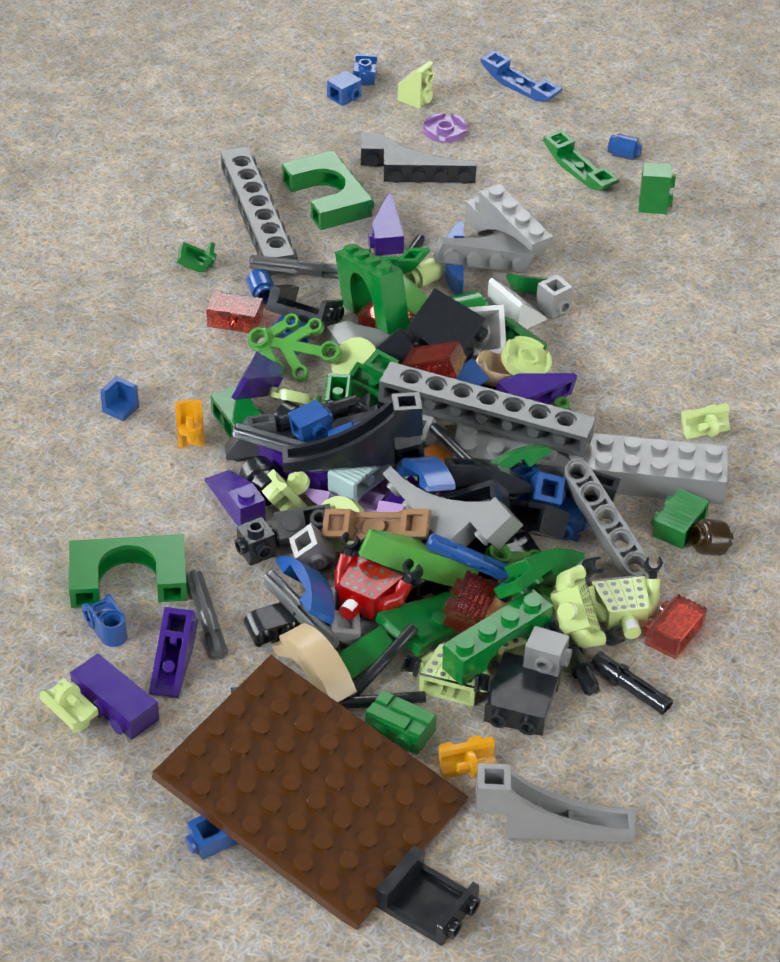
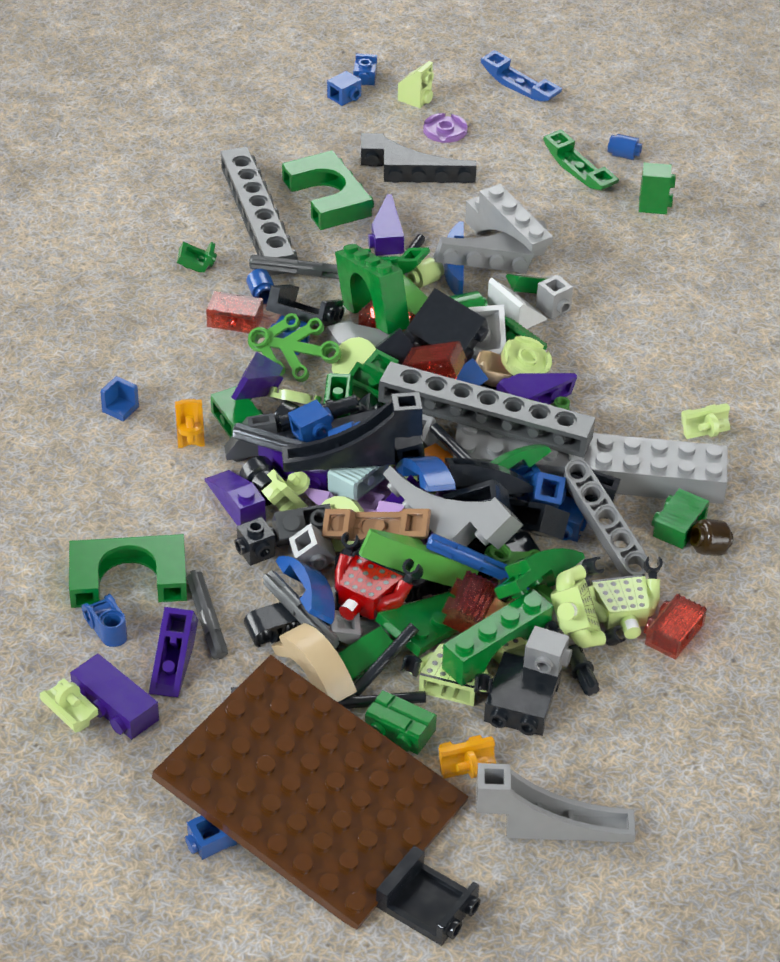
black pin [591,651,673,715] -> none

